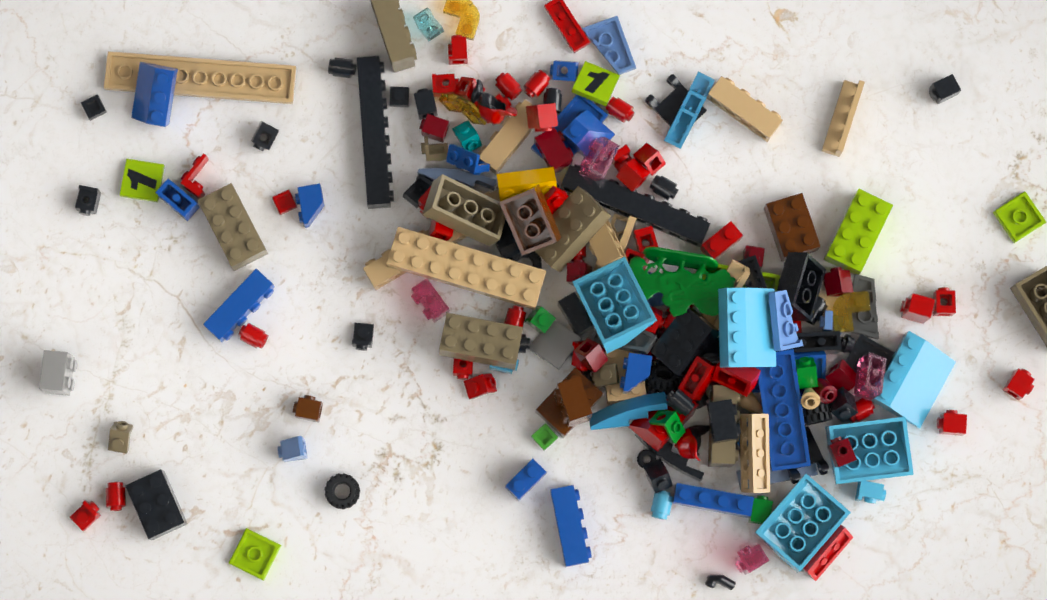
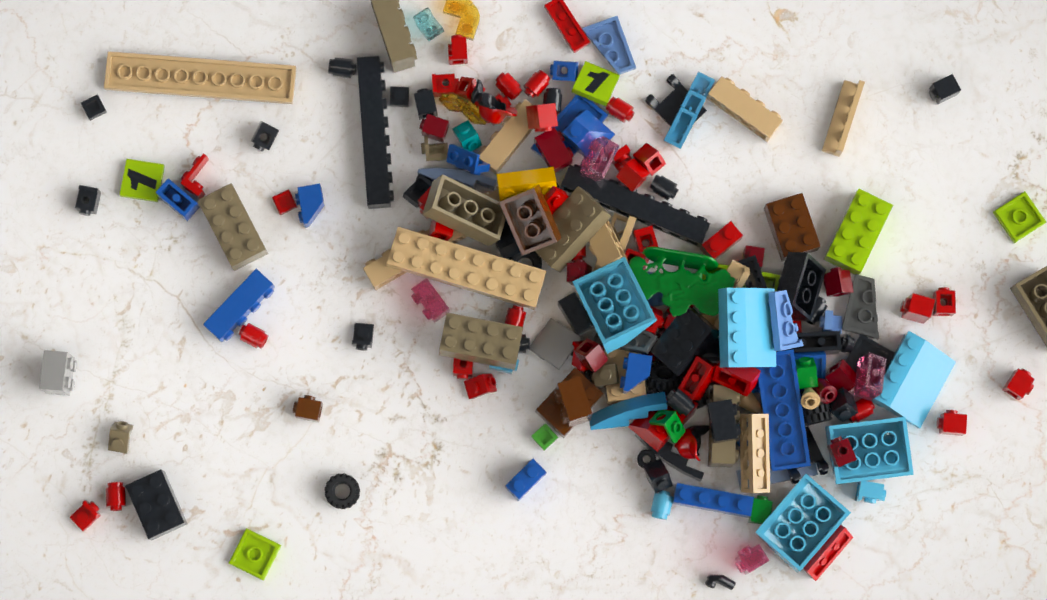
blue slope [131,62,178,127] -> none
medium blue slope [278,436,308,462] -> none
green brick [525,306,556,333] -> none
blue brick [550,485,592,567] -> none
clear yellow plate [831,291,871,333] -> none

